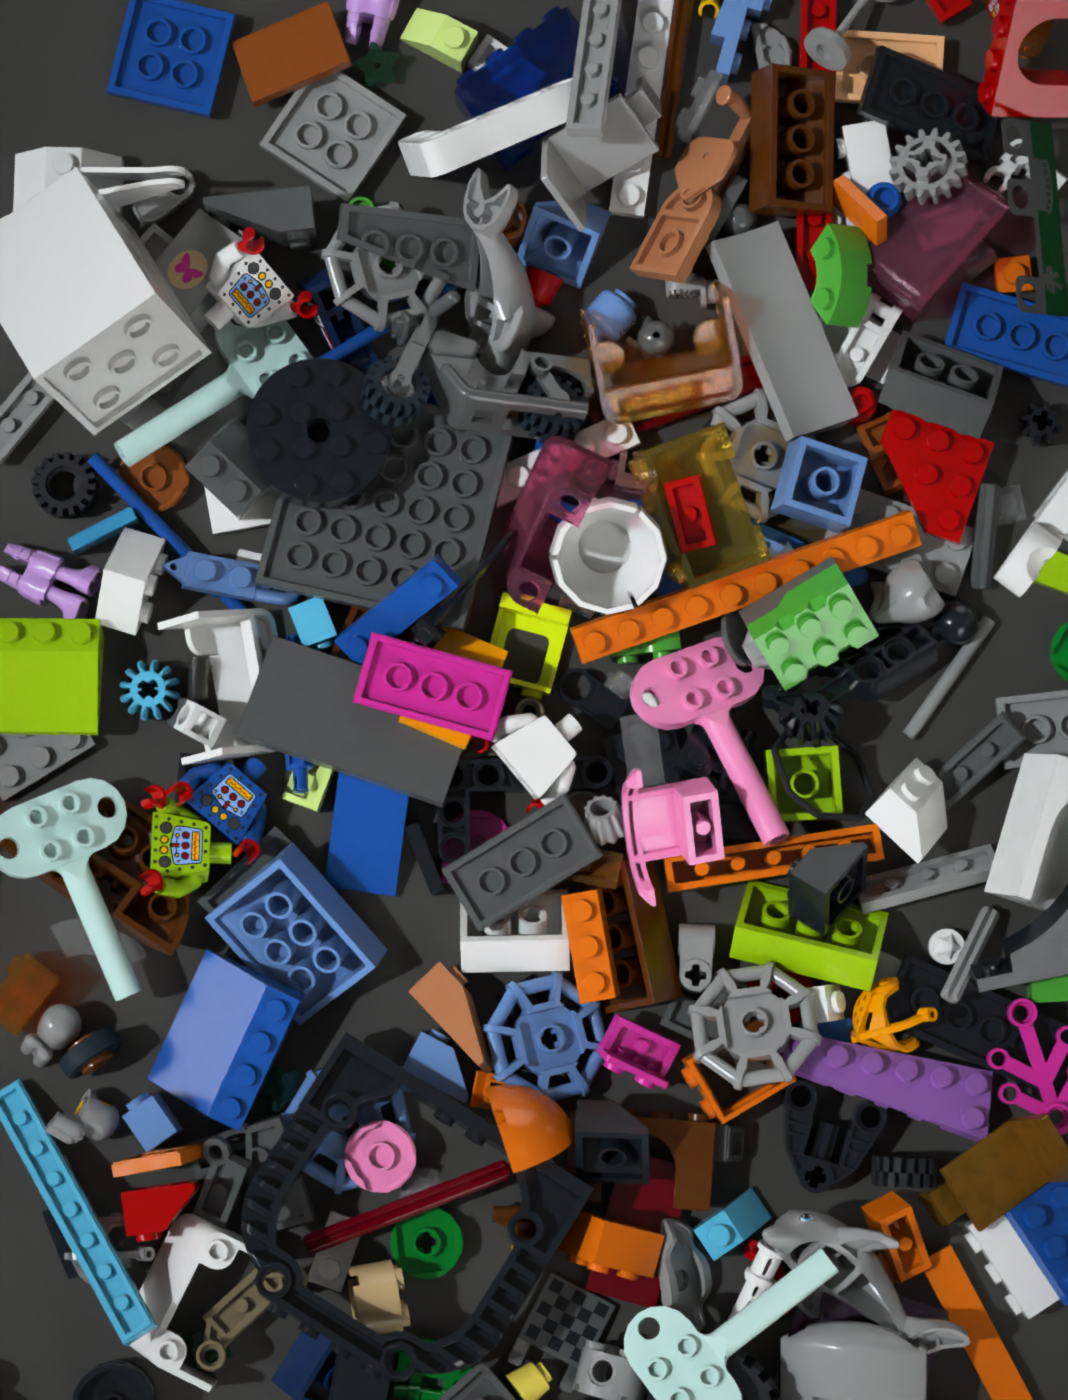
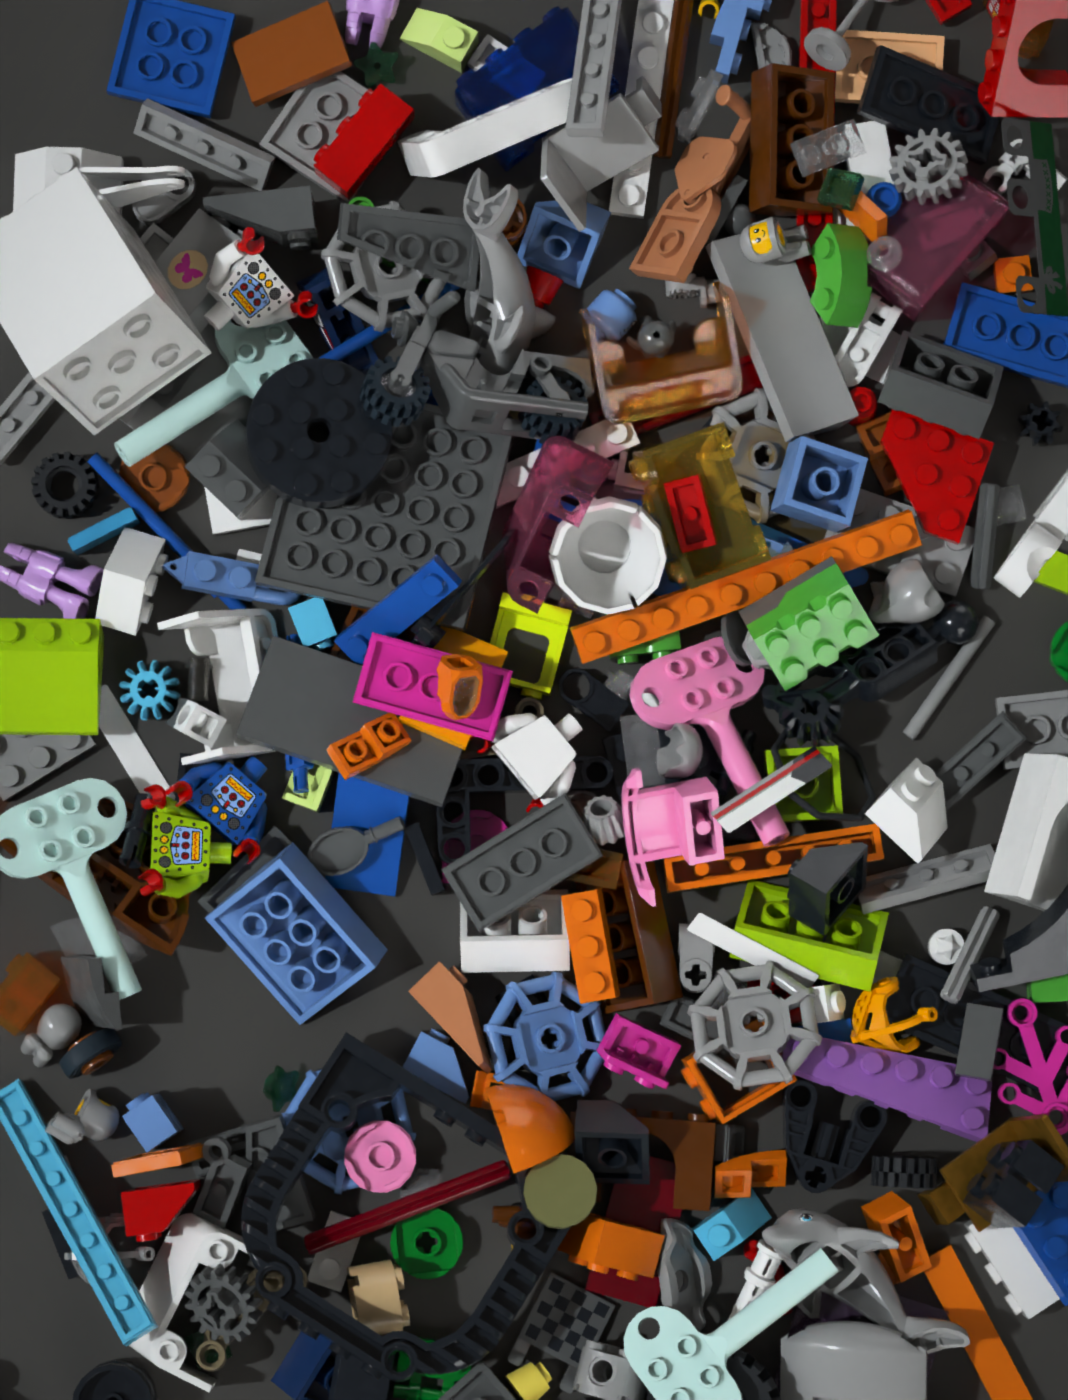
slope [147,948,306,1132] -> none
none -> dark grey slope [61,955,122,1029]
none -> white sticker [99,684,175,812]
none -> black pin [119,793,156,868]
none -> light grey plate [133,98,275,191]
none -> dark grey gear [184,1264,263,1344]
none -> dark grey piece [308,816,406,876]
none -> red brick [313,83,415,200]
none -> orange slope [326,713,412,780]
none -> orange rock [437,654,483,720]
none -> olive tile [523,1154,597,1229]
none -> light grey hair [656,723,703,779]
none -> white sticker [687,913,819,988]
none -> sticker [711,747,832,833]
none -> orange slope [714,1150,787,1198]
none -> light grey piece [740,217,812,263]
none -> clear plate [790,119,867,177]
none -> clear green tile [817,168,865,211]
none -> clear plate [867,236,903,272]
none -> dark grey tile [955,1003,1004,1082]
none -> black piece [963,1140,1065,1228]

